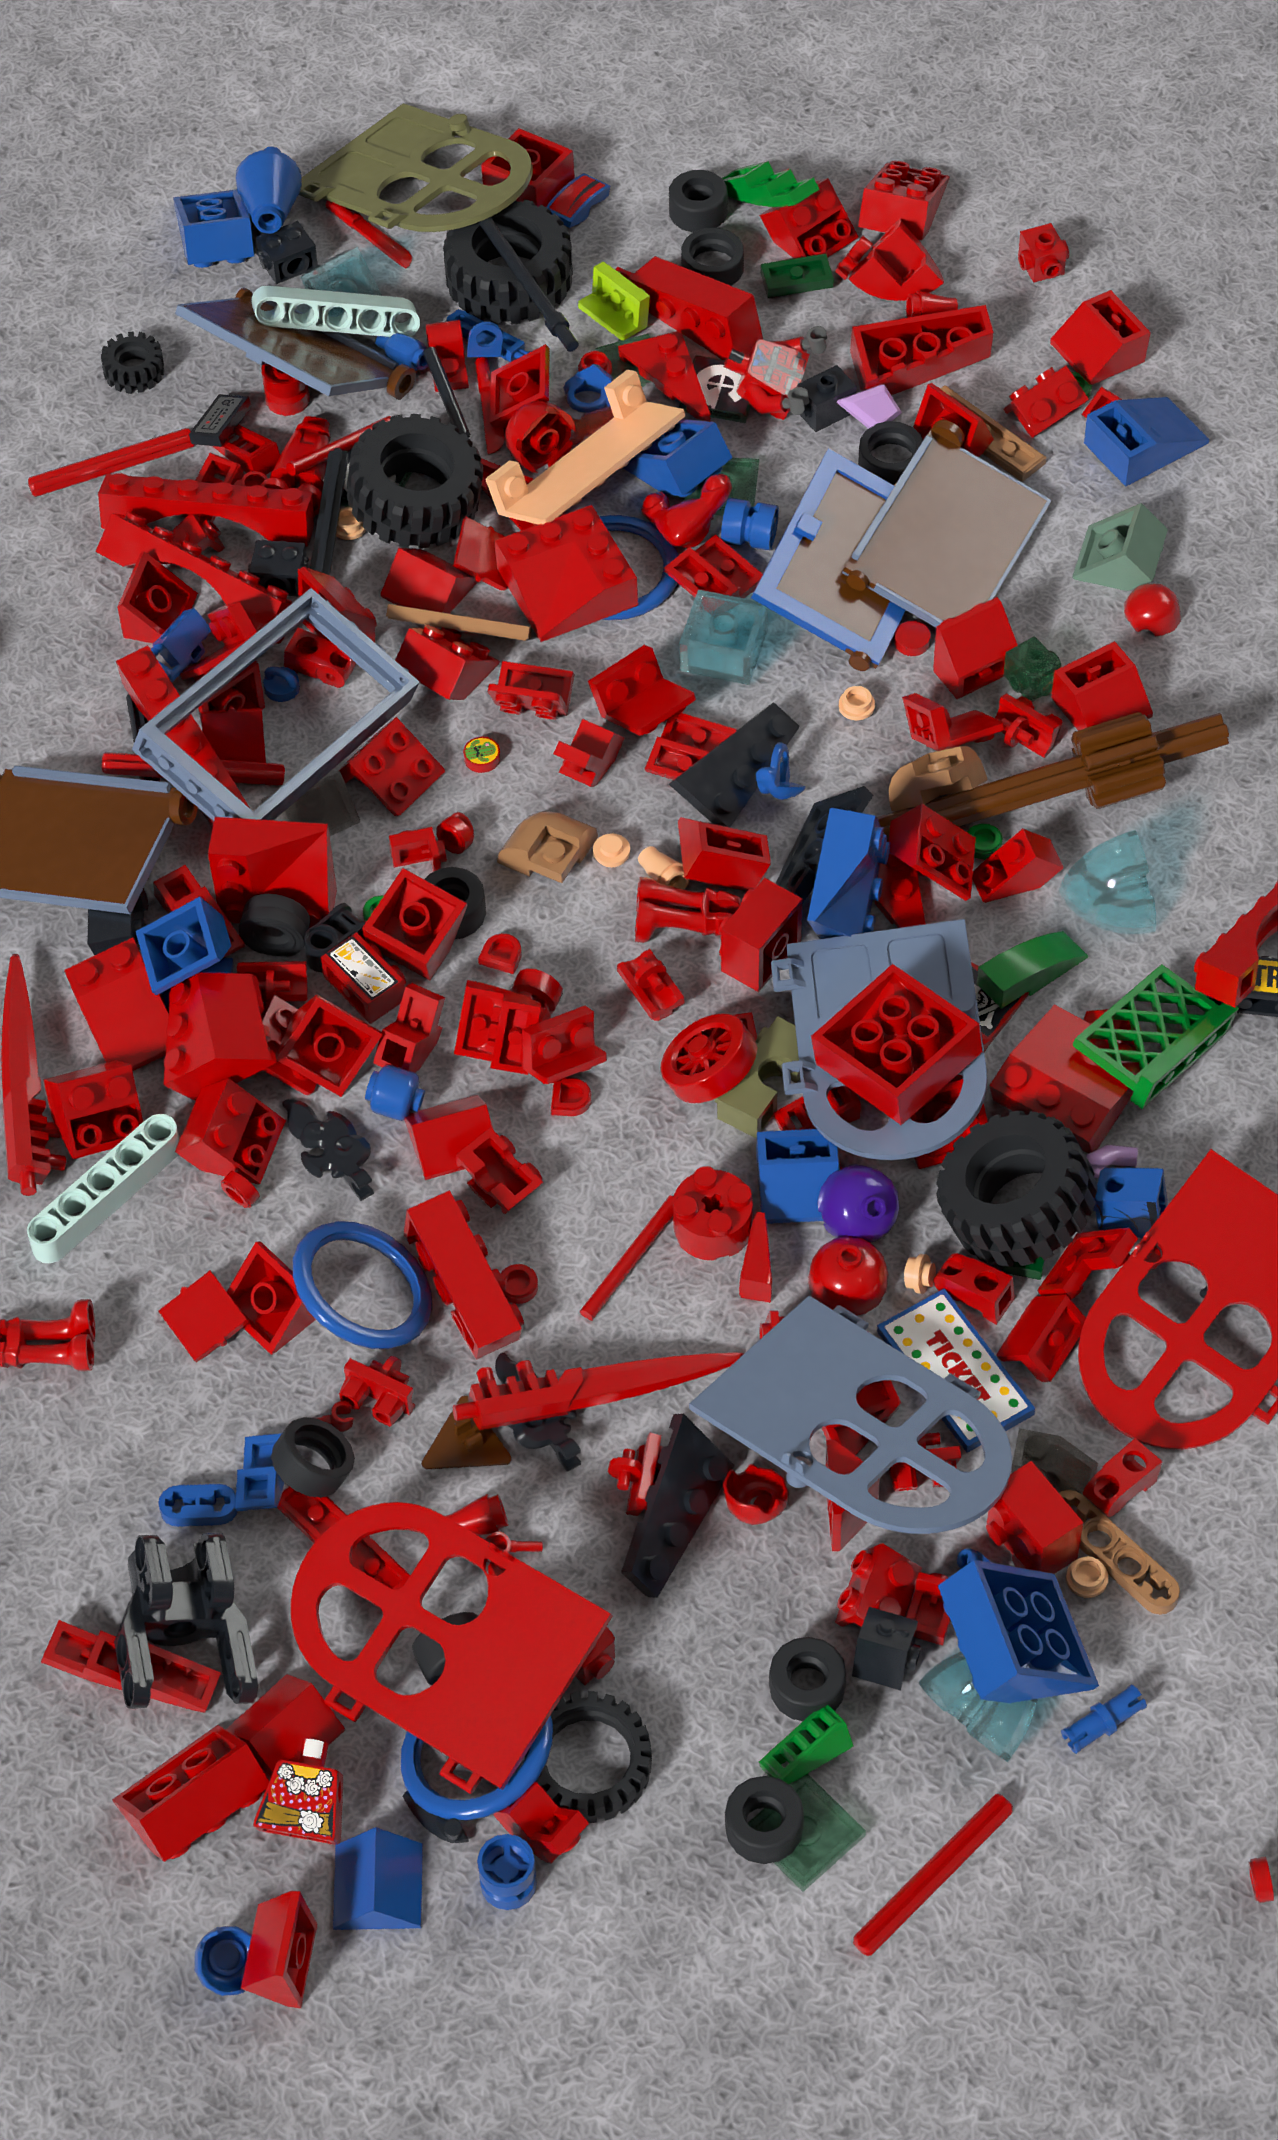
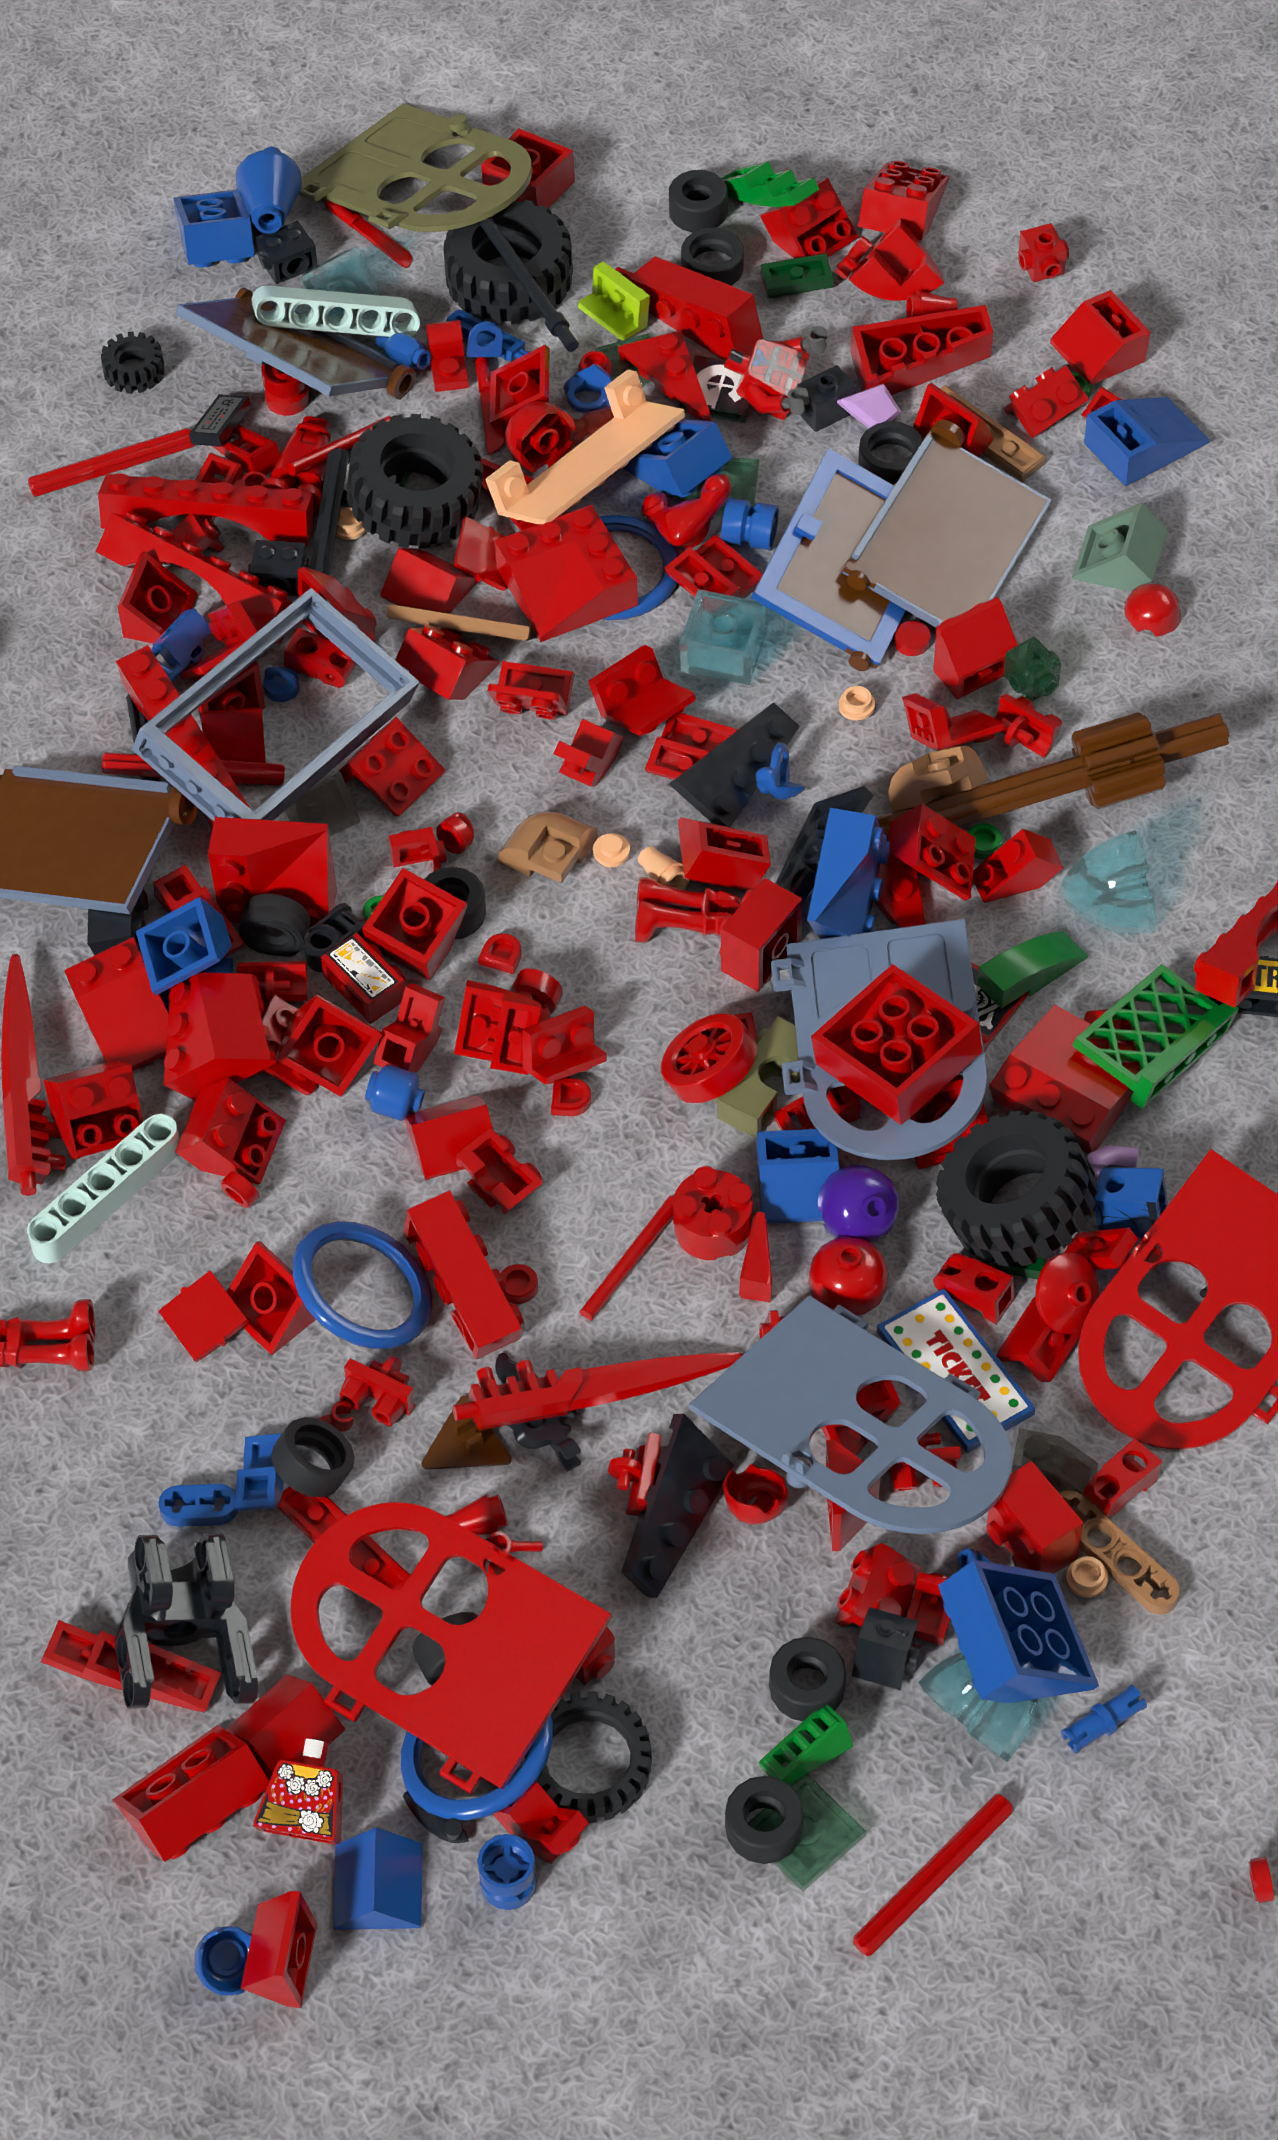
black piece [282,1099,374,1201] -> none
black bar [423,347,471,437] -> none
tile [463,737,500,773] -> none
slope [546,173,611,228] -> none
red hips [617,949,685,1021] -> none
light nougat plate [904,1254,936,1294] -> none
red slope [1051,641,1153,730] -> none
none -> red dish [1036,1253,1099,1334]

